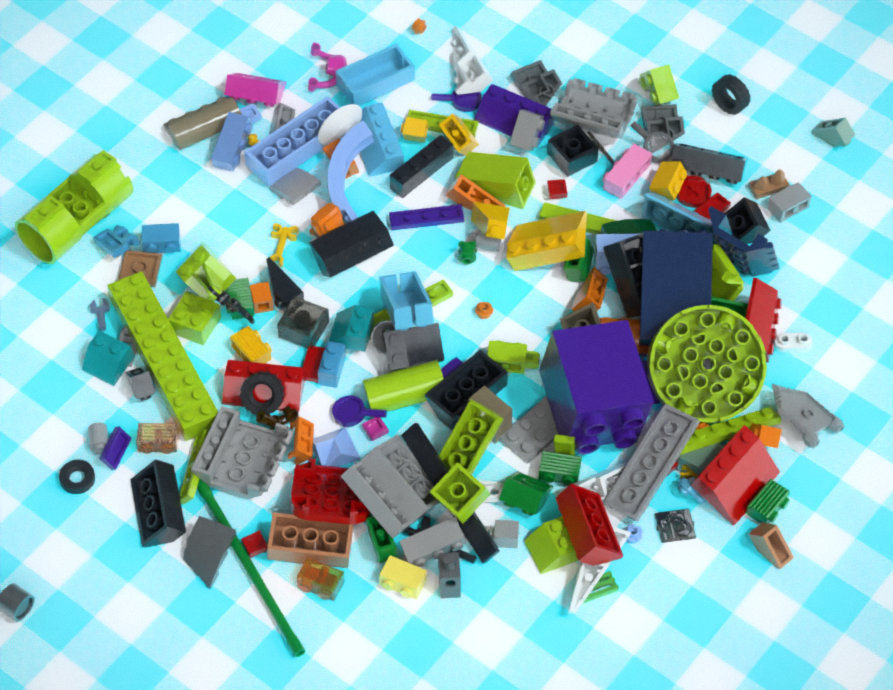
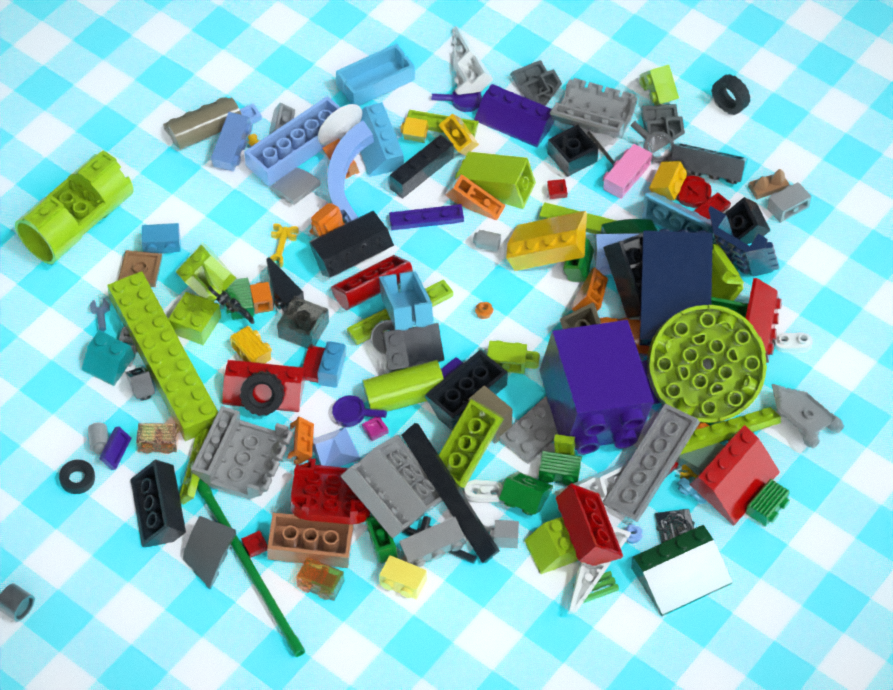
dark azure plate [93,225,140,258] -> none
dark pink slope [224,72,287,107] -> none
dark brown piece [256,406,299,430] -> none
dark pink piece [308,42,348,92] -> none
teal slope [329,305,374,352] -> none
orange plate [411,18,427,34] -> none
lime brick [430,462,491,524] -> none
dark grey torso [438,552,461,599] -> none
green brick [458,241,477,265] -> none
yellow slope [471,202,510,240] -> none
light grey brick [510,109,545,151] -> none
slope [749,522,794,570] -> none
orange brick [750,423,782,449] -> none
sand green slope [811,117,856,147] -> none
none -> red brick [331,255,413,310]
none -> slope [631,524,733,616]

